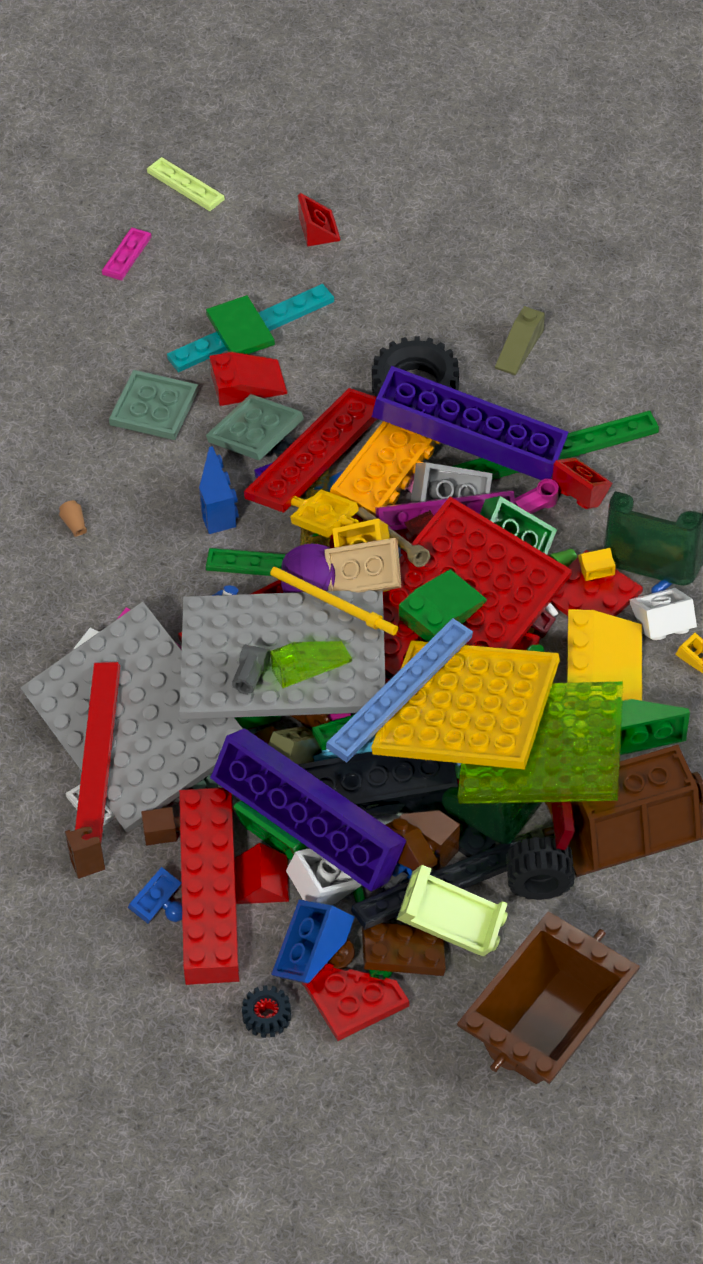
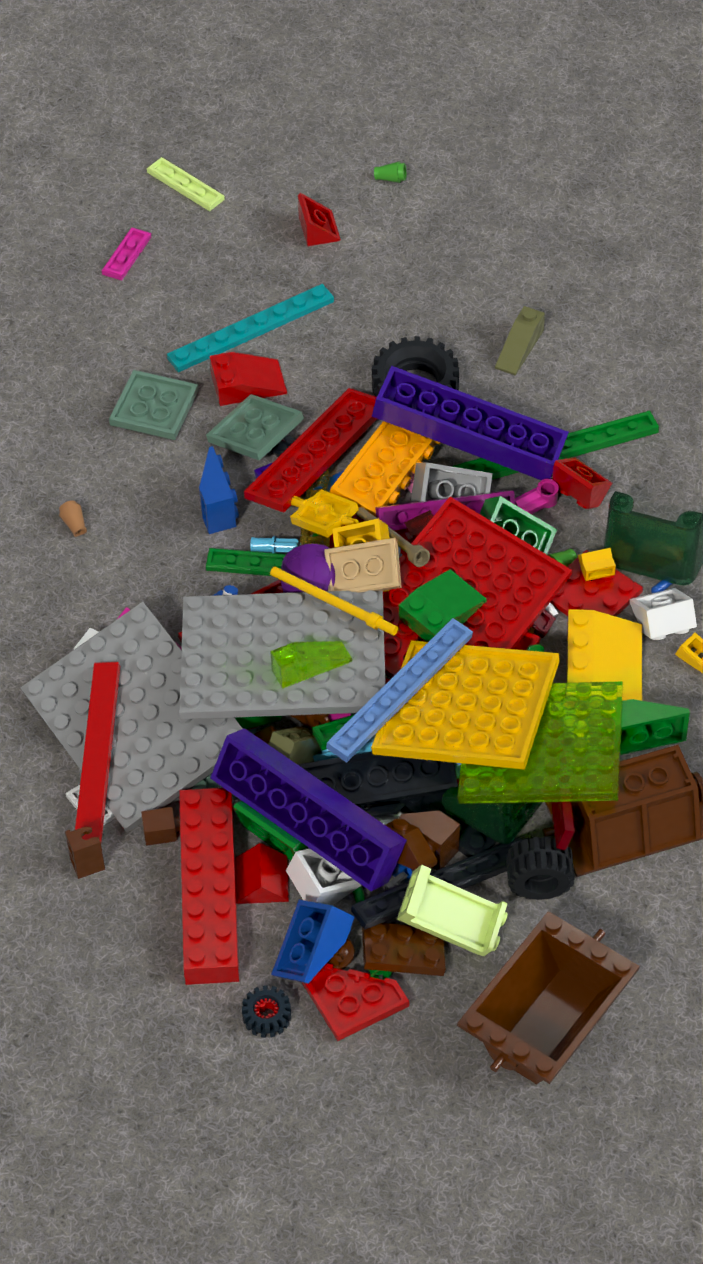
blue plate [128,867,182,924] -> none
green tile [206,295,275,354] -> none
dark grey piece [232,644,271,695] -> none
none -> medium azure axle [250,536,299,553]
none -> bright green cone [374,161,407,183]

